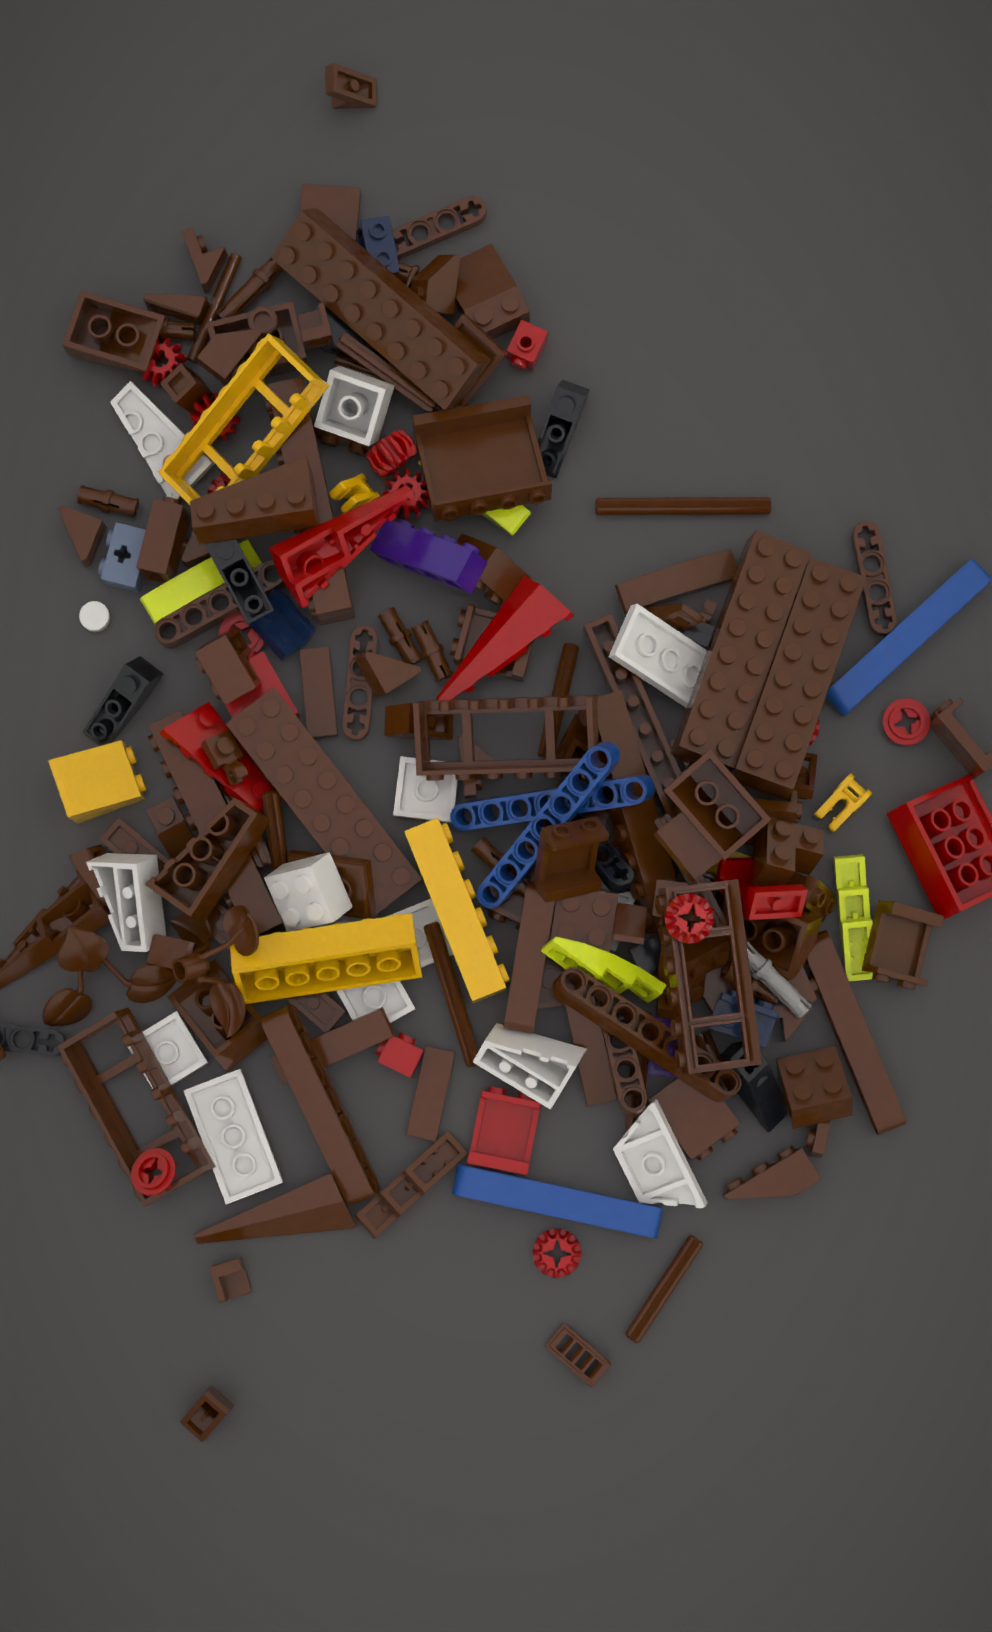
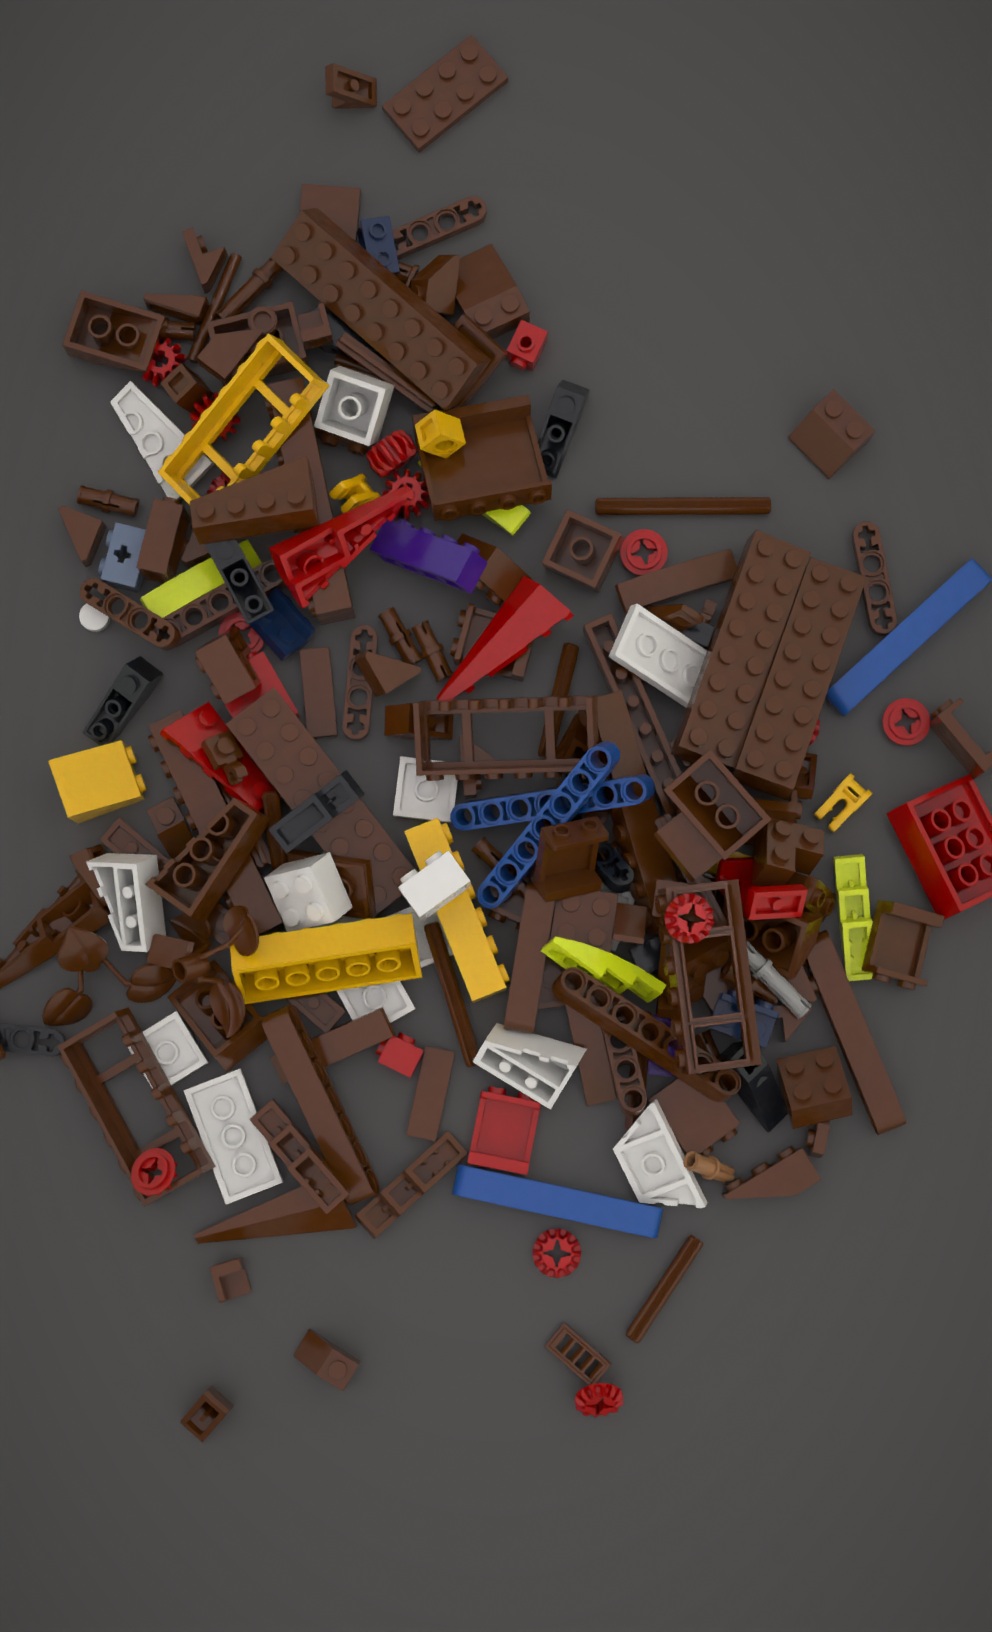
none -> reddish brown beam [80,578,180,650]
none -> reddish brown slope [249,1099,350,1214]
none -> black slope [268,770,365,854]
none -> reddish brown slope [293,1329,361,1391]
none -> reddish brown plate [382,34,508,153]
none -> white brick [398,851,471,921]
none -> yellow brick [415,409,466,459]
none -> reddish brown brick [542,509,624,593]
none -> red gear [574,1383,624,1418]
none -> red gear [620,529,668,576]
none -> medium nougat axle [683,1151,735,1184]
none -> reddish brown slope [788,389,875,479]

